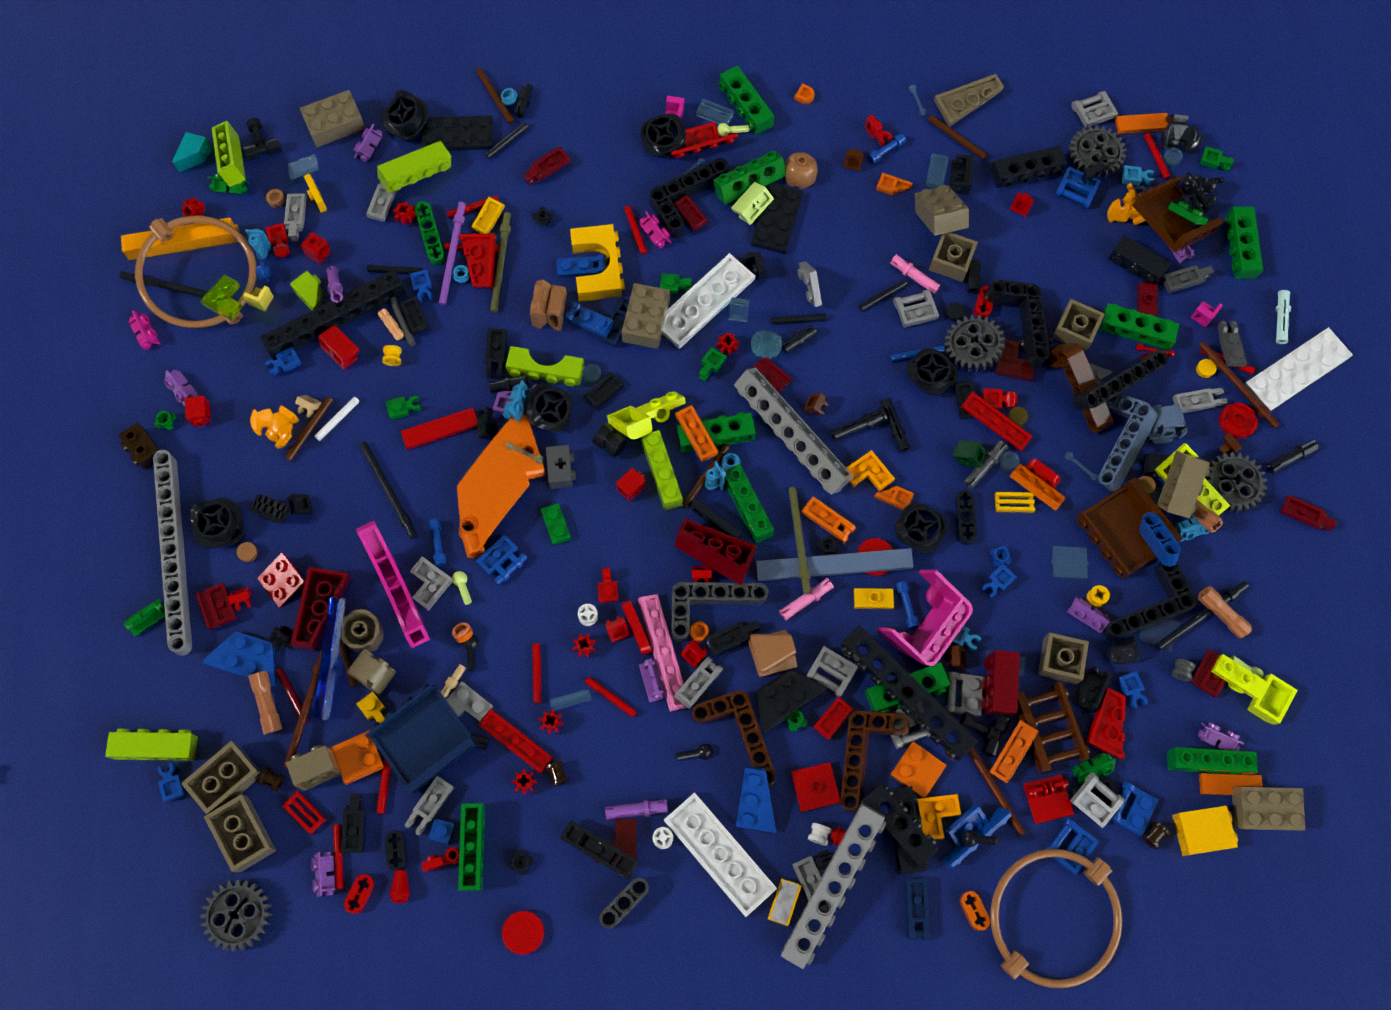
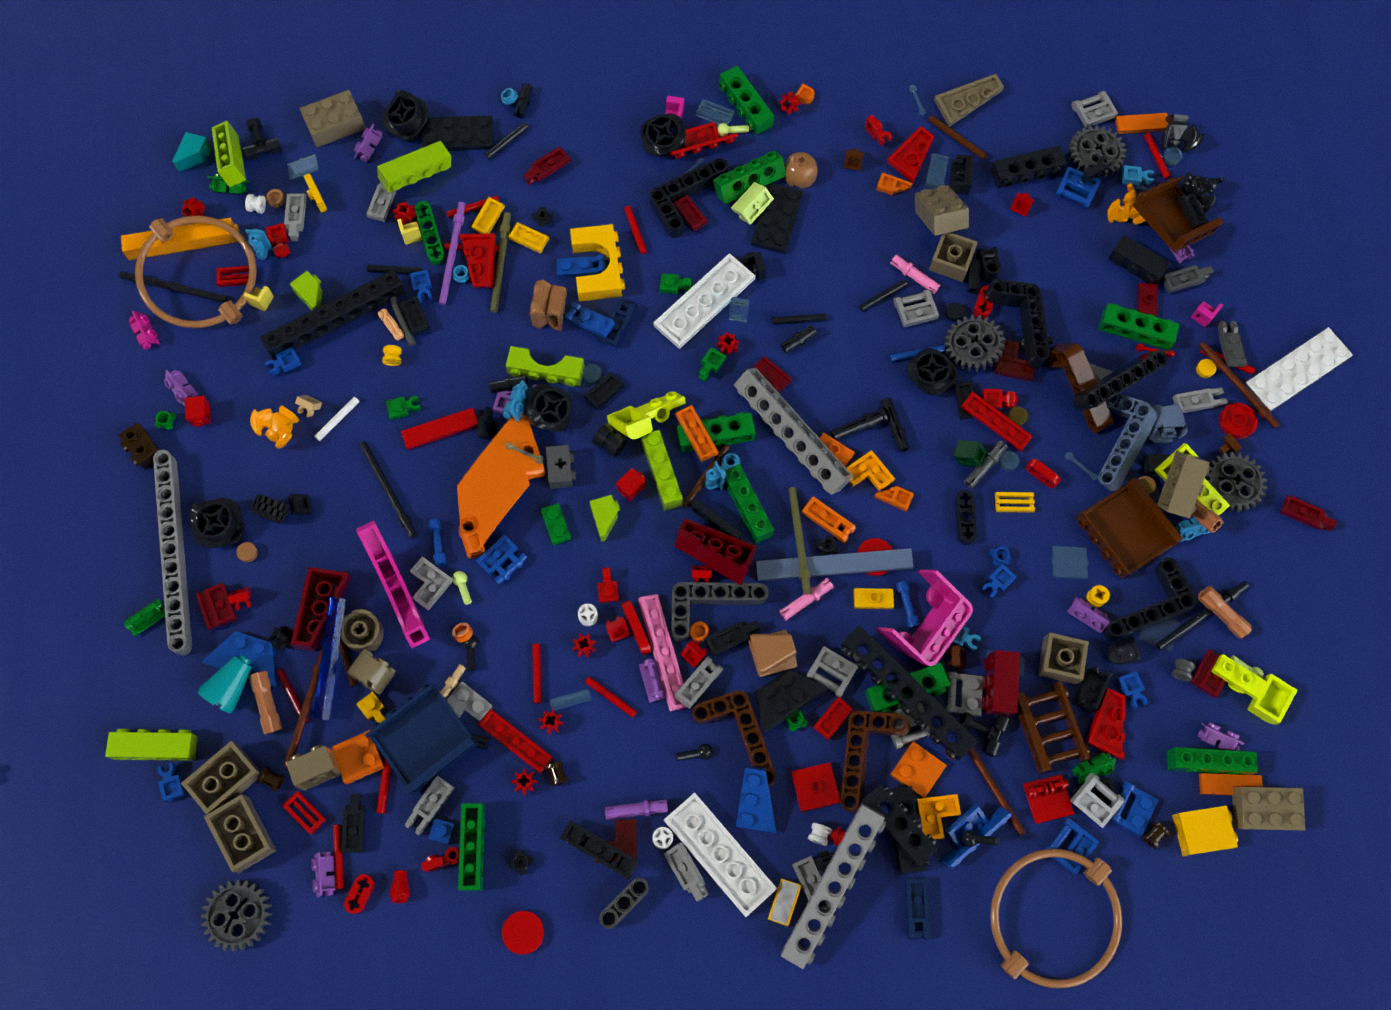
clear neon green plate [200,275,243,321] -> none
blue plate [256,261,271,282] -> none
hinge [257,552,305,608] -> none
reddish brown bar [285,396,334,462] -> none
red brick [301,232,331,265] -> none
red hinge [319,325,360,370] -> none
medium lavender pin [326,266,343,303] -> none
black beam [385,830,407,871] -> none
reddish brown bar [476,68,514,124] -> none
black hinge [485,328,507,378] -> none
dark tan brick [622,283,670,349] -> none
dark pink hinge [640,211,672,248] -> none
clear light blue gear [751,329,782,359] -> none
light grey plate [798,261,822,307] -> none
reddish brown tile [803,392,828,416] -> none
blue bar [867,133,906,164] -> none
black piece [895,502,947,553] -> none
orange beam [960,891,990,931] -> none
orange tile [990,720,1039,783] -> none
orange tile [1010,464,1066,511] -> none
dark tan brick [1052,299,1105,353] -> none
blue beam [1139,512,1181,567] -> none
green plate [1168,201,1209,225] -> none
green plate [1200,147,1234,171] -> none
green brick [1225,207,1263,279] -> none
black axle [1266,439,1319,474] -> none
light aqua pin [1276,290,1291,344] -> none
none -> teal cone [197,655,252,713]
none -> red tile [217,266,249,287]
none -> white wheel [245,194,266,214]
none -> light yellow panel [397,219,423,245]
none -> yellow plate [509,222,549,254]
none -> lime slope [589,495,620,542]
none -> light grey hinge [664,842,709,902]
none -> red gear [779,91,802,115]
none -> orange plate [820,432,855,467]
none -> red wing [886,126,934,183]
none -> black piece [976,247,1001,283]

